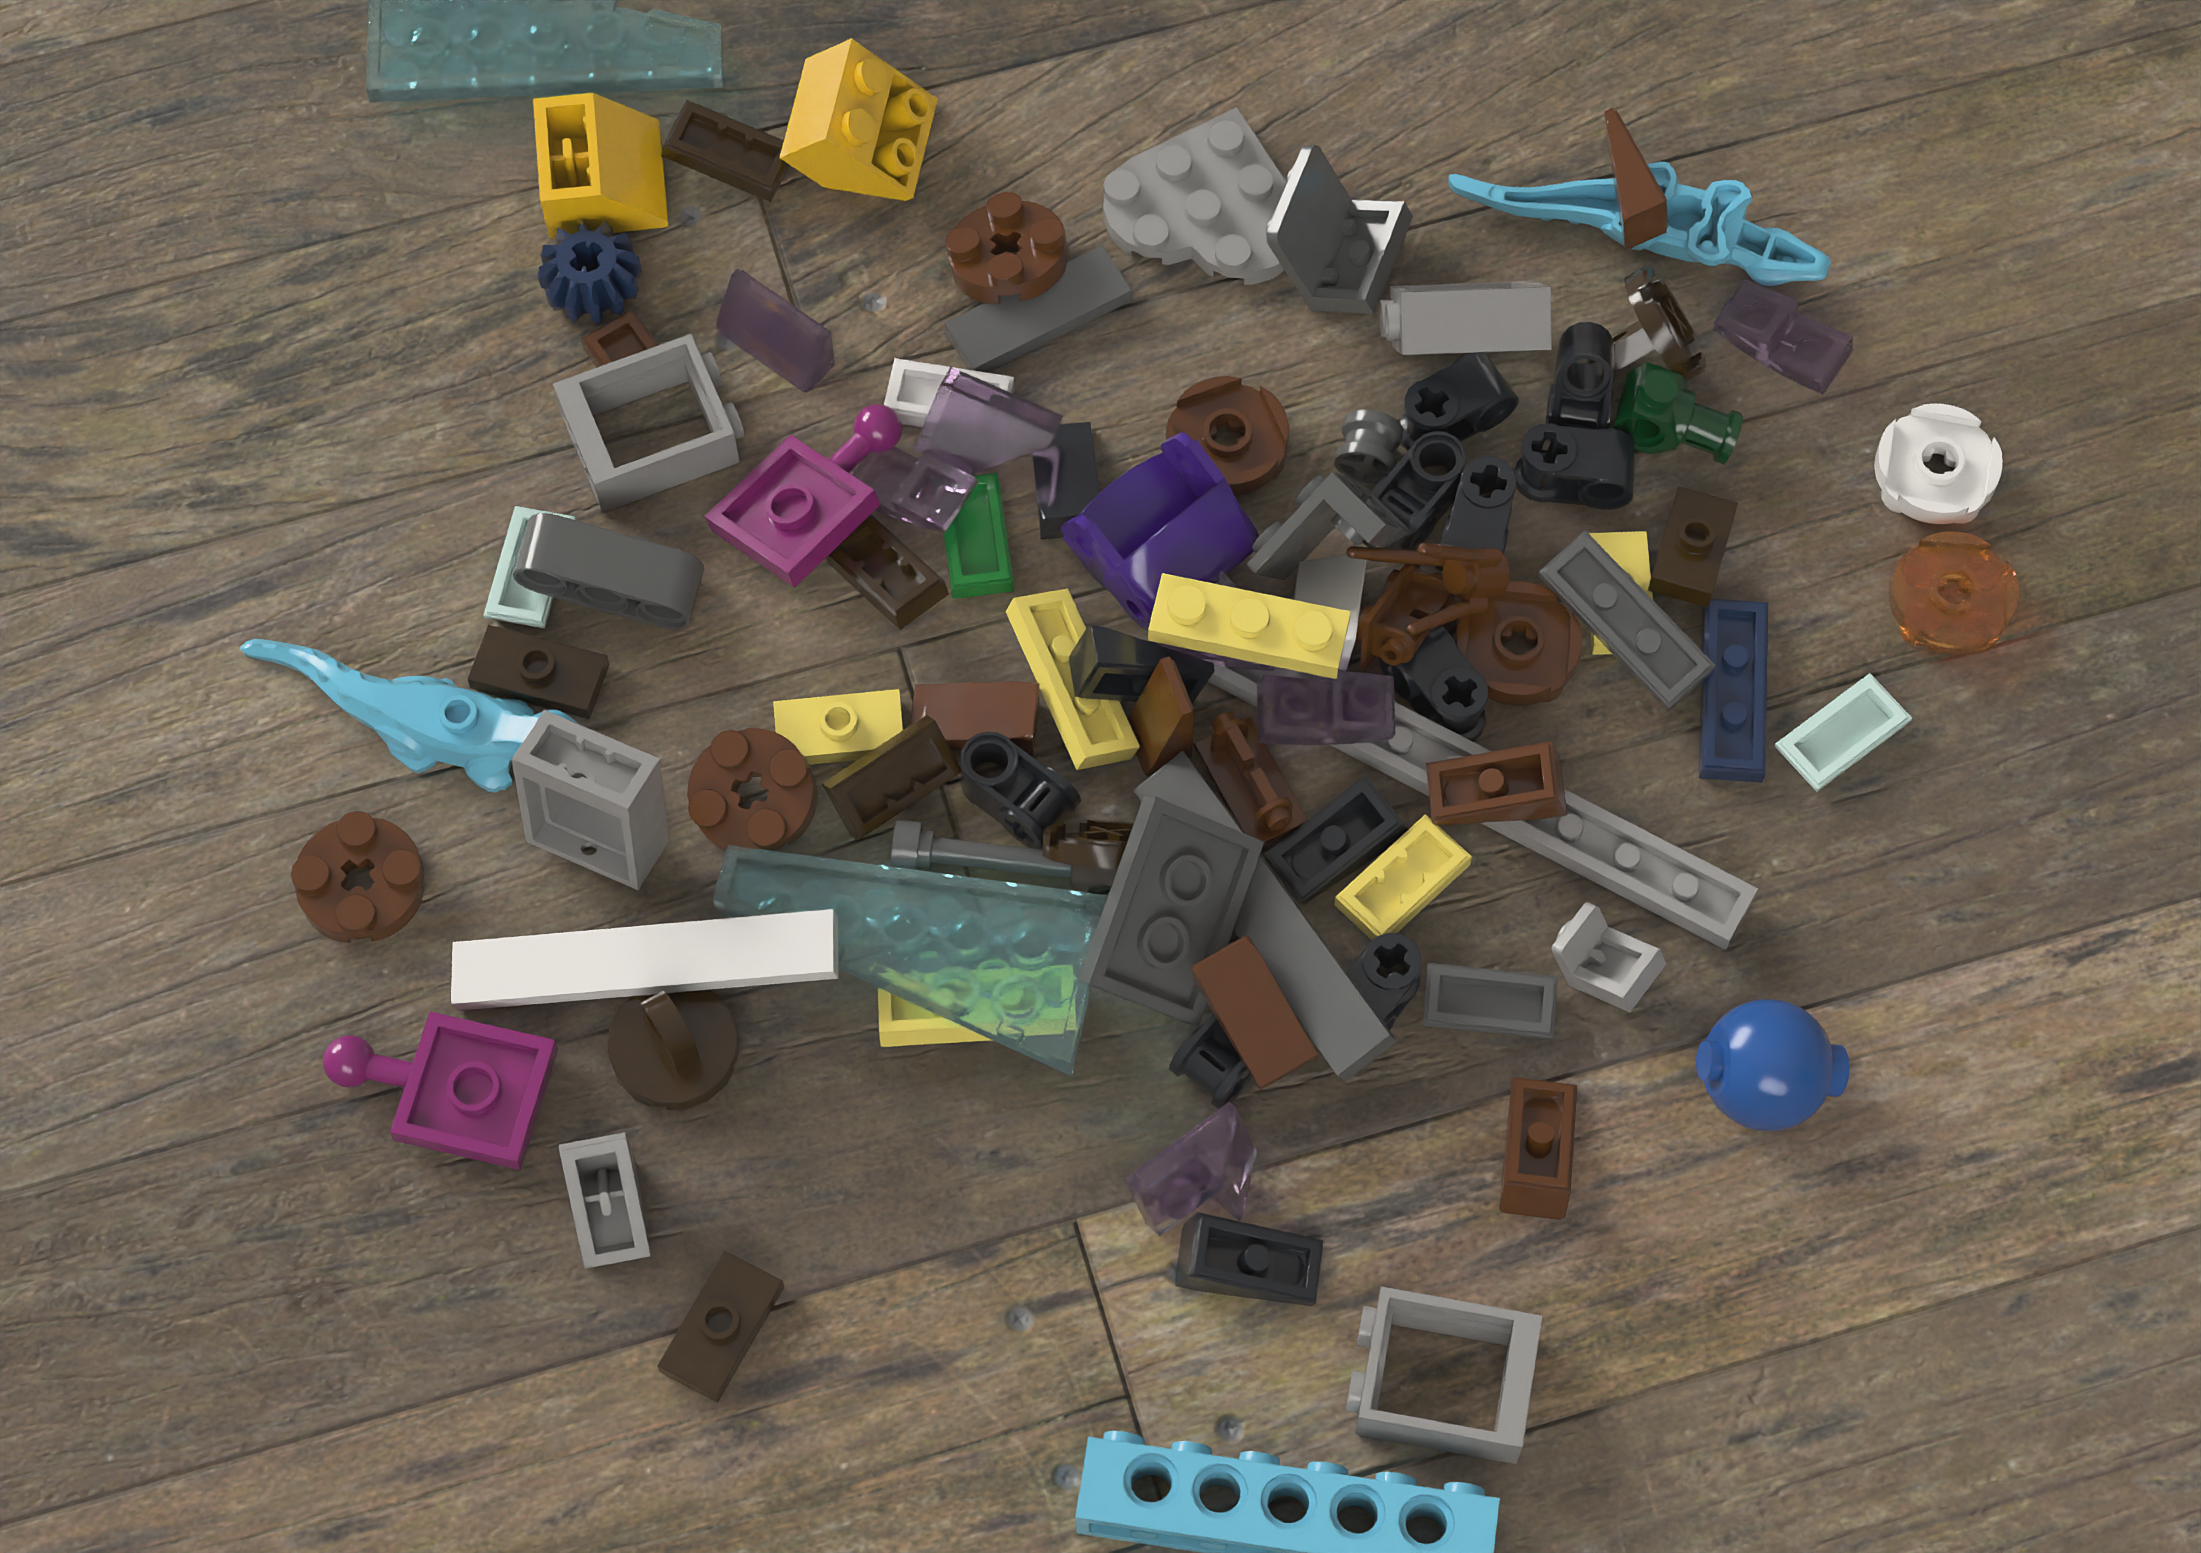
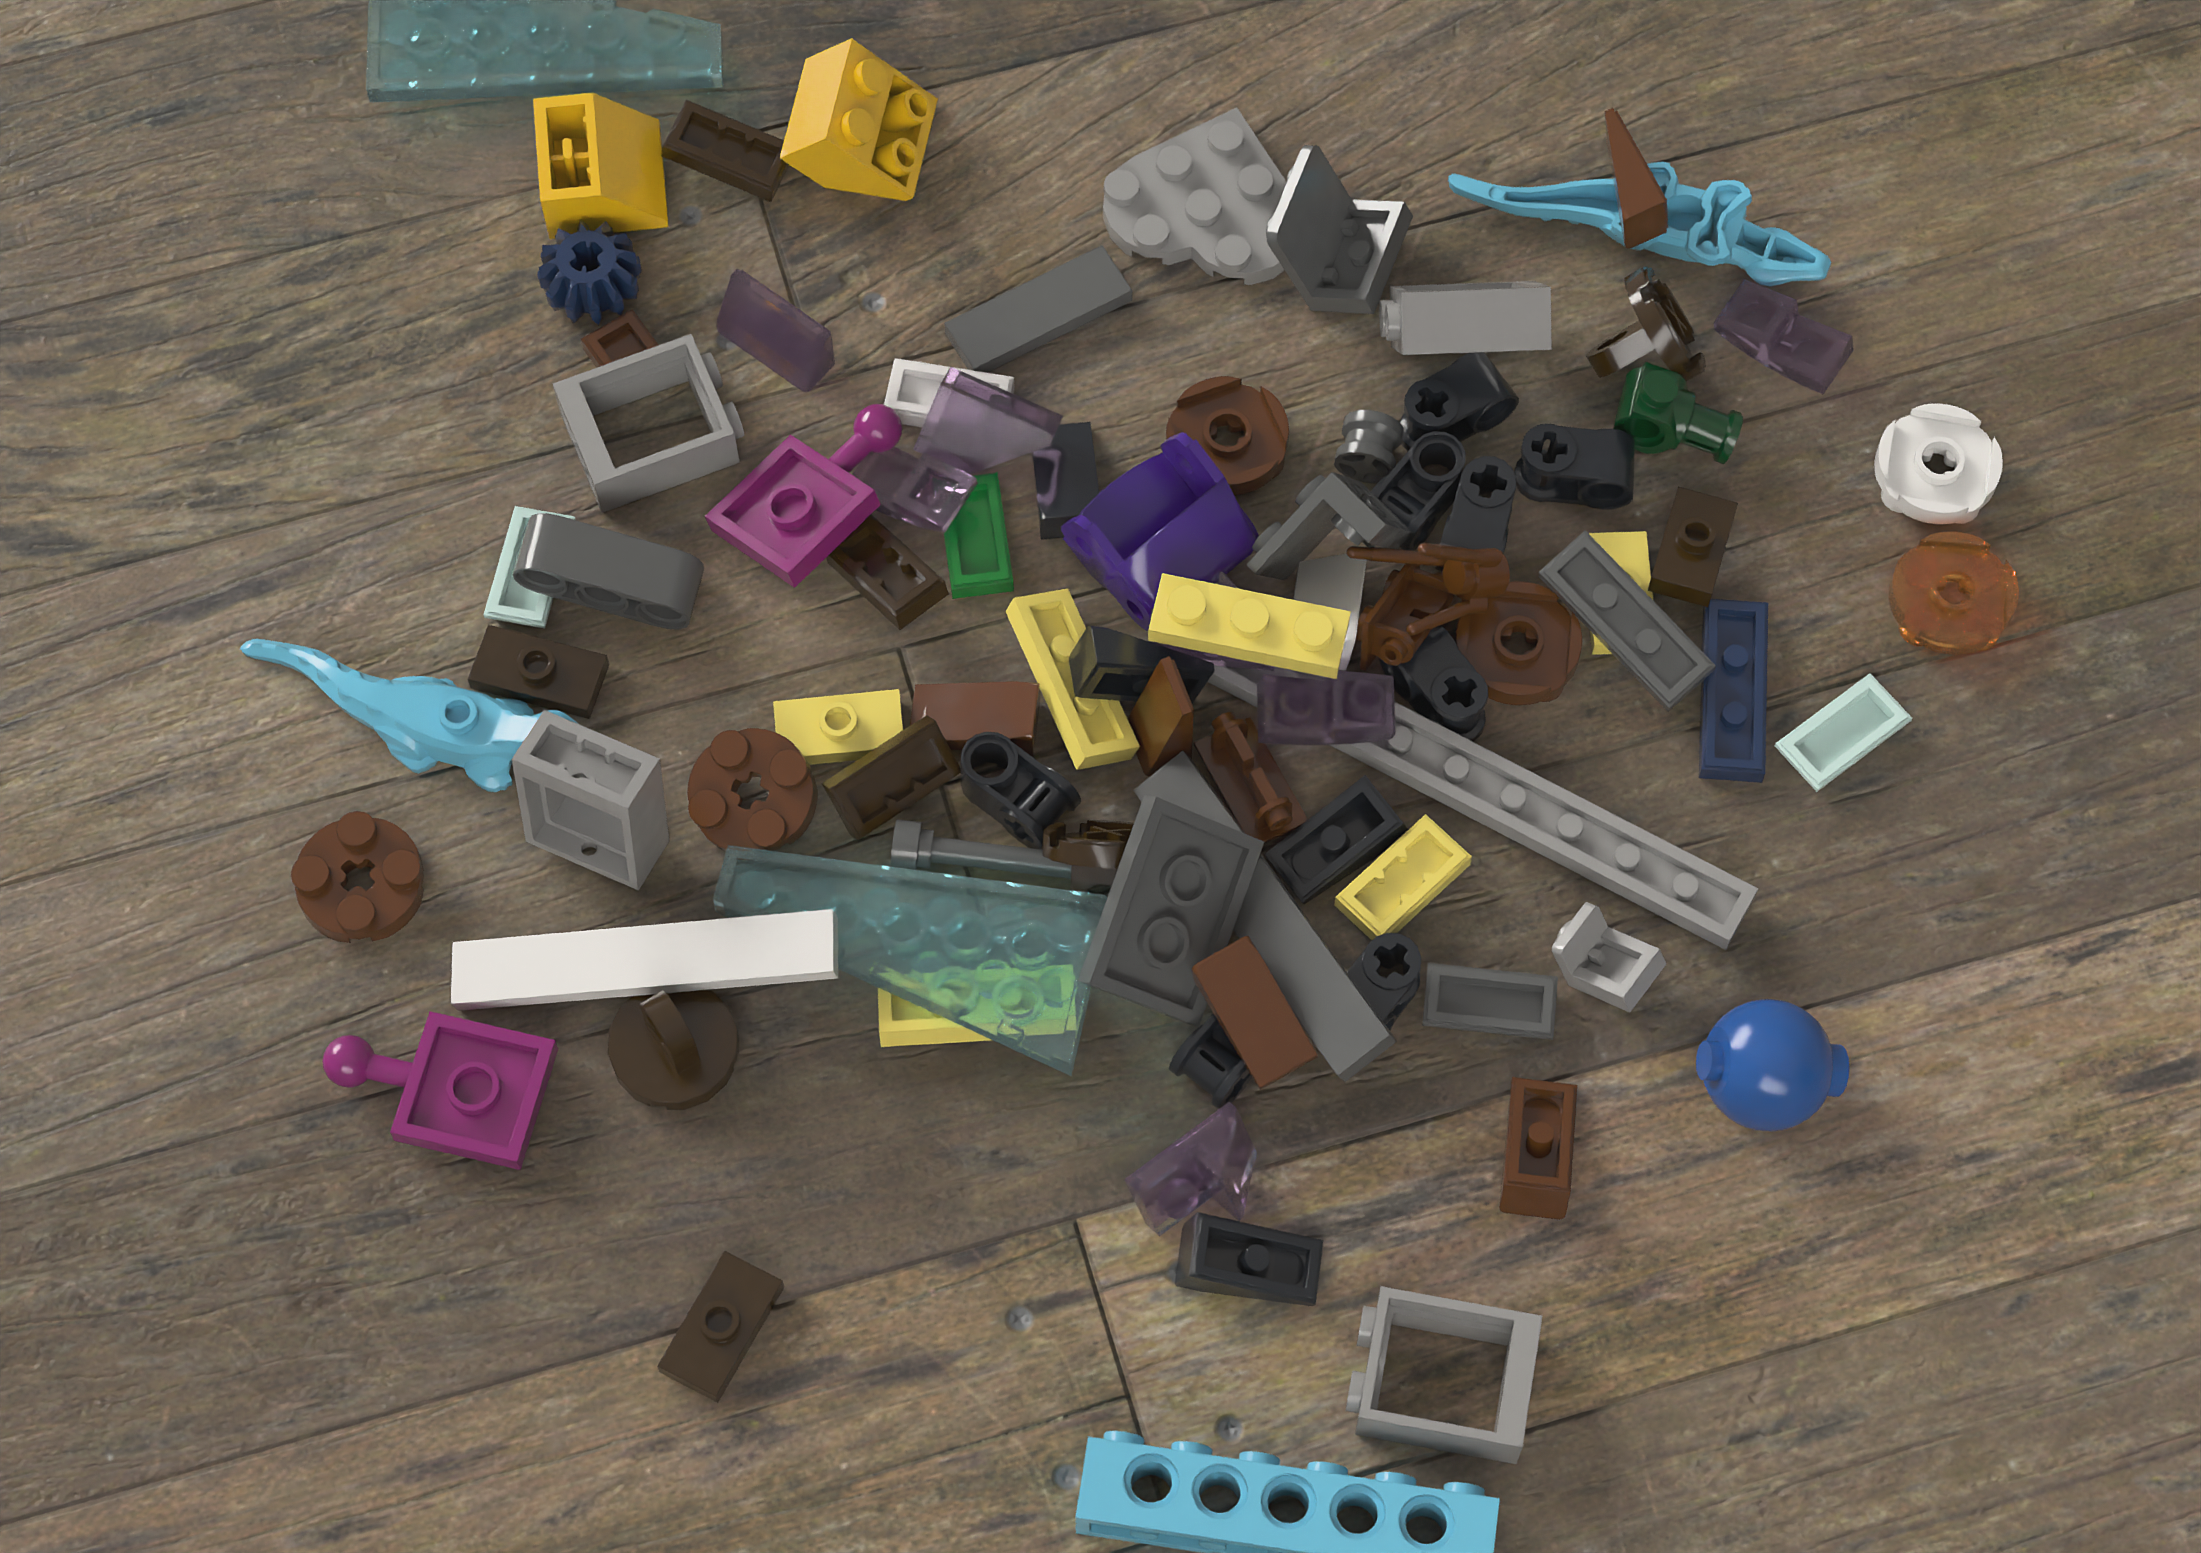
light grey slope [559,1132,650,1269] -> none
reddish brown plate [945,192,1068,304] -> none
reddish brown slope [1426,741,1567,825] -> none
black piece [1545,322,1614,430] -> none

